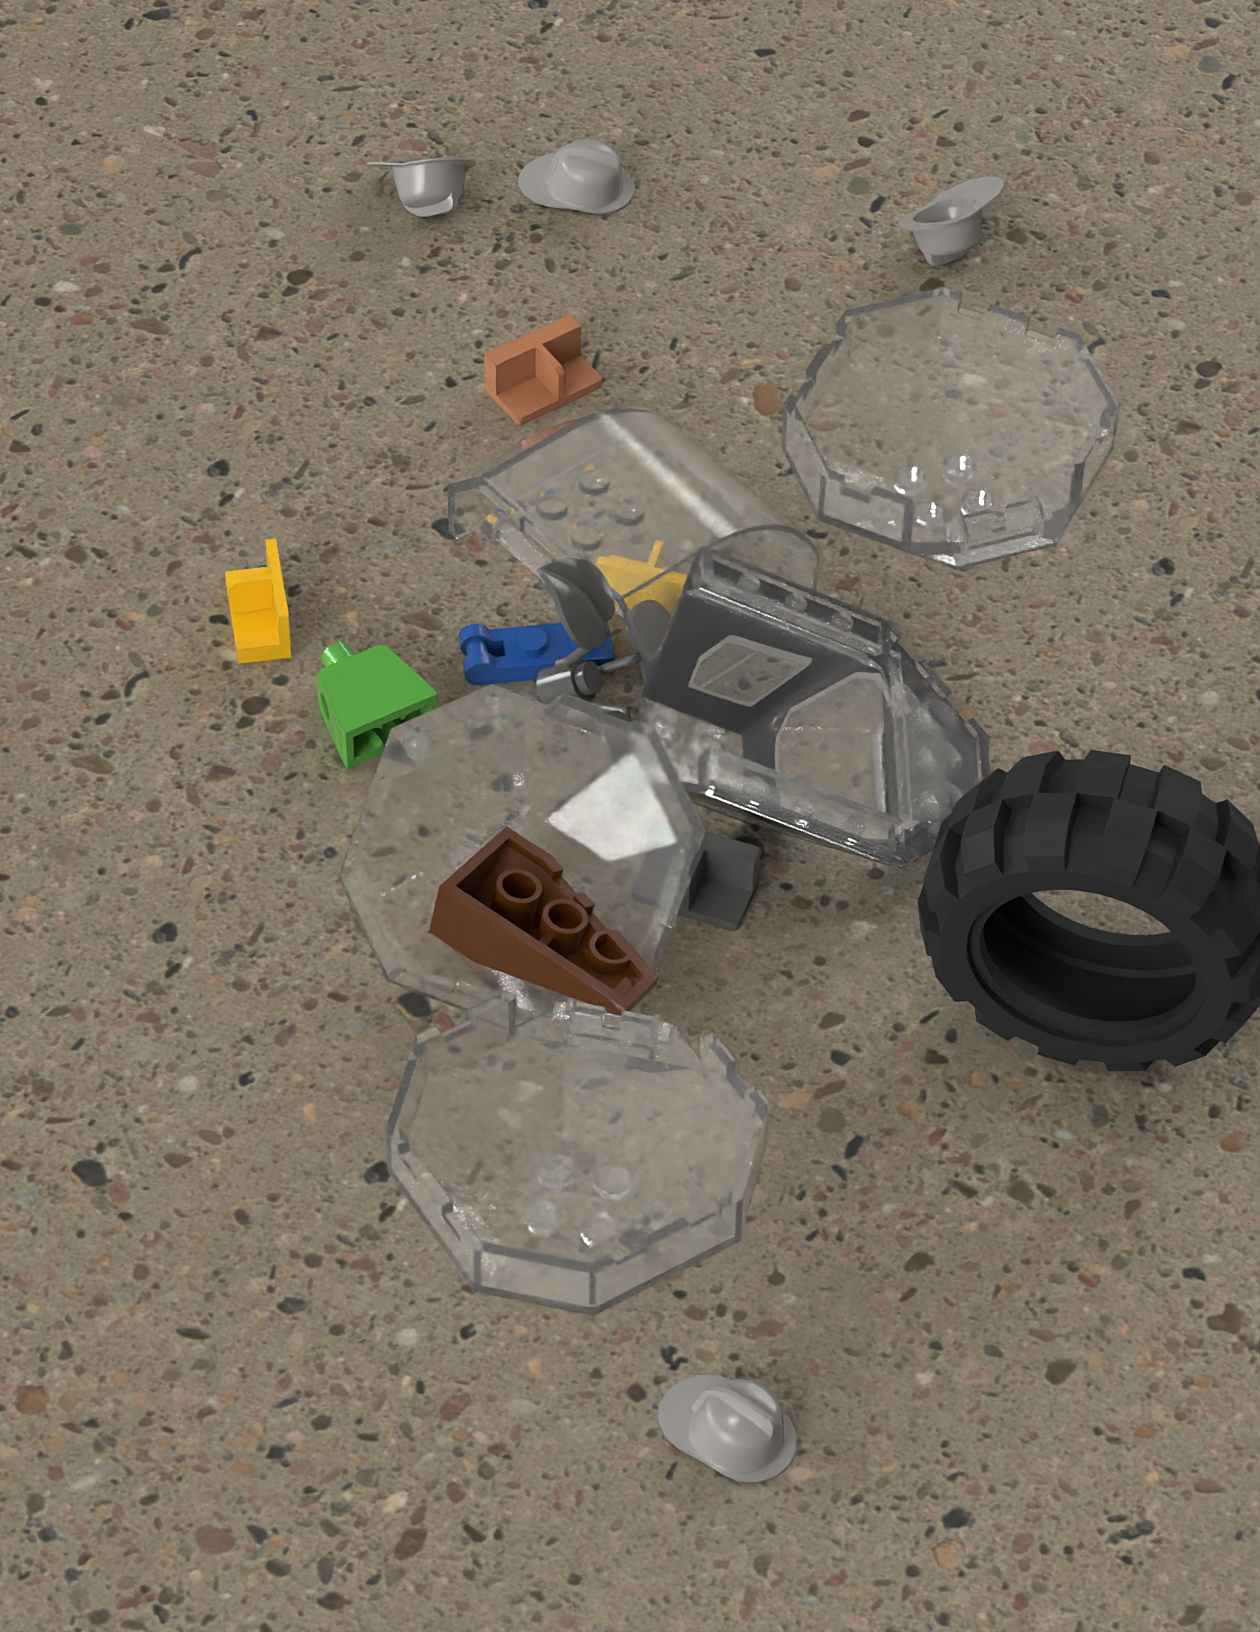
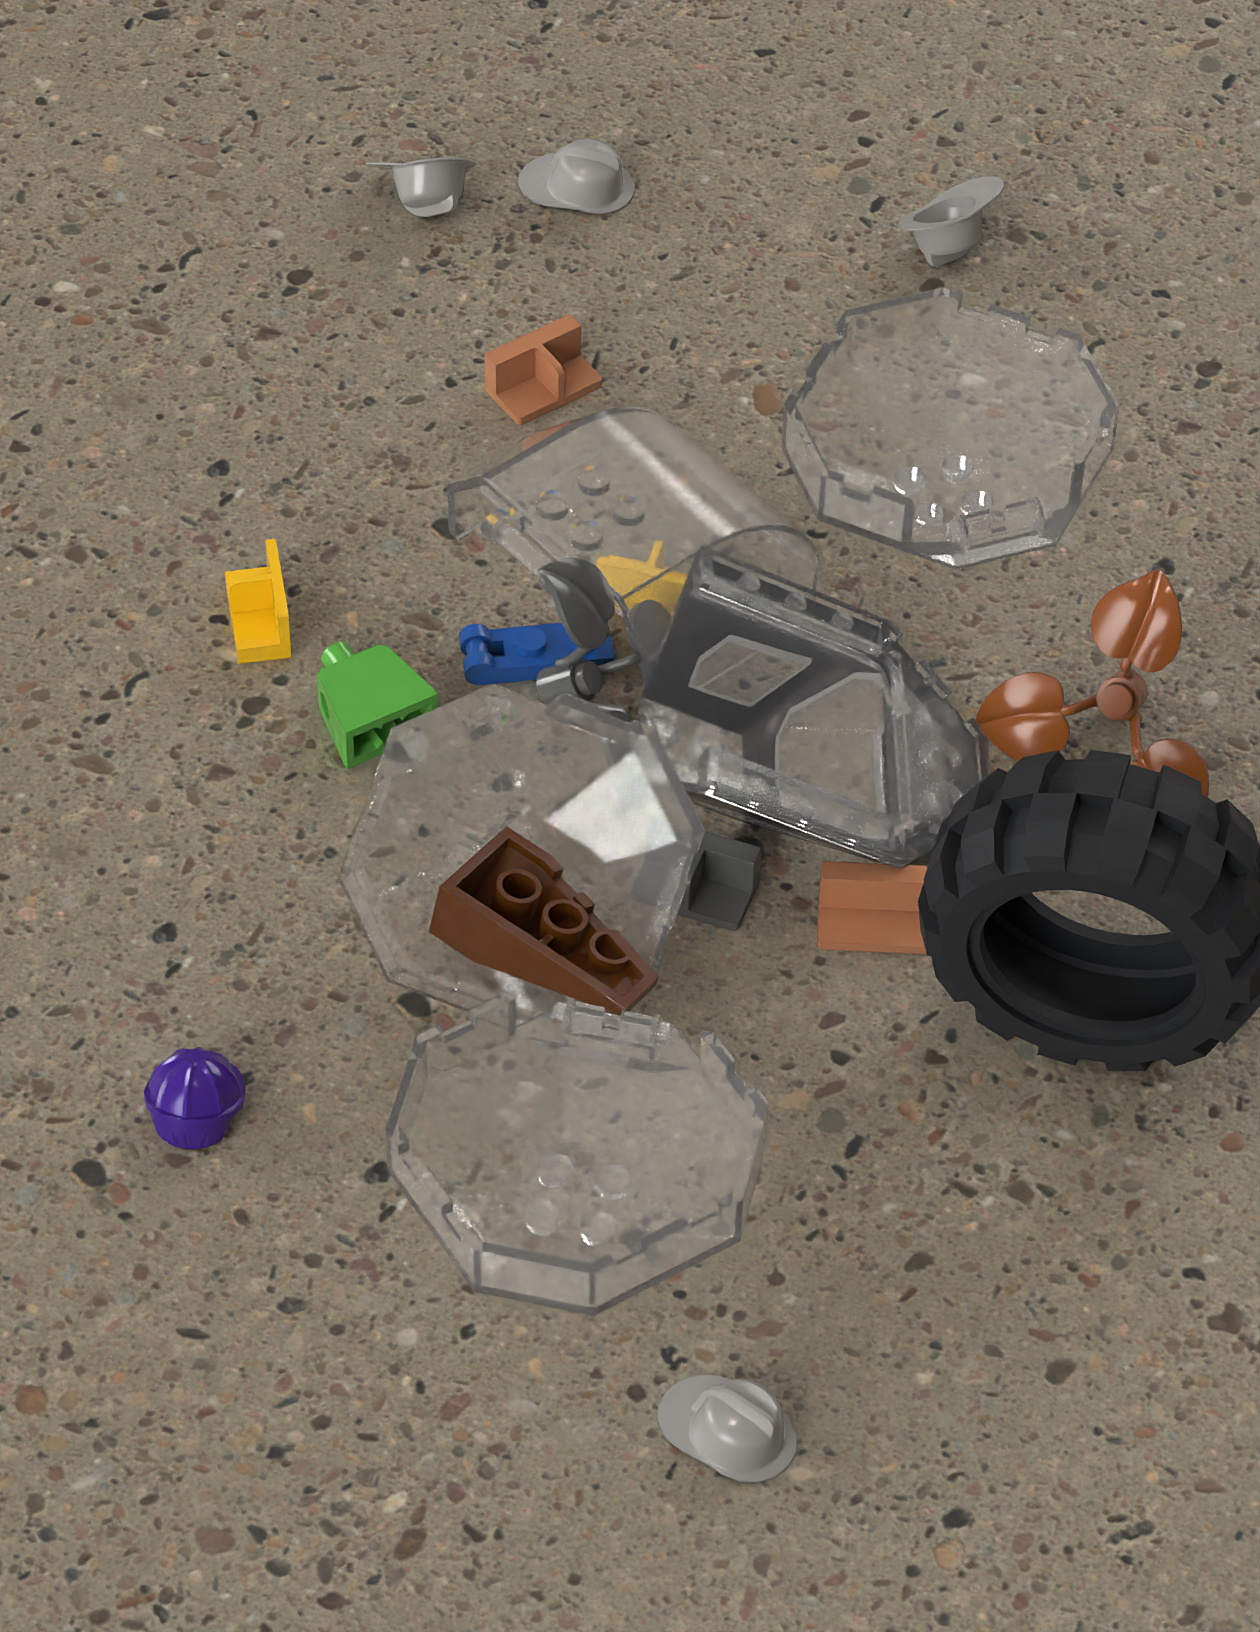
none -> dark purple piece [144,1047,246,1149]
none -> nougat panel [817,861,928,954]
none -> dark orange plant [976,569,1210,798]

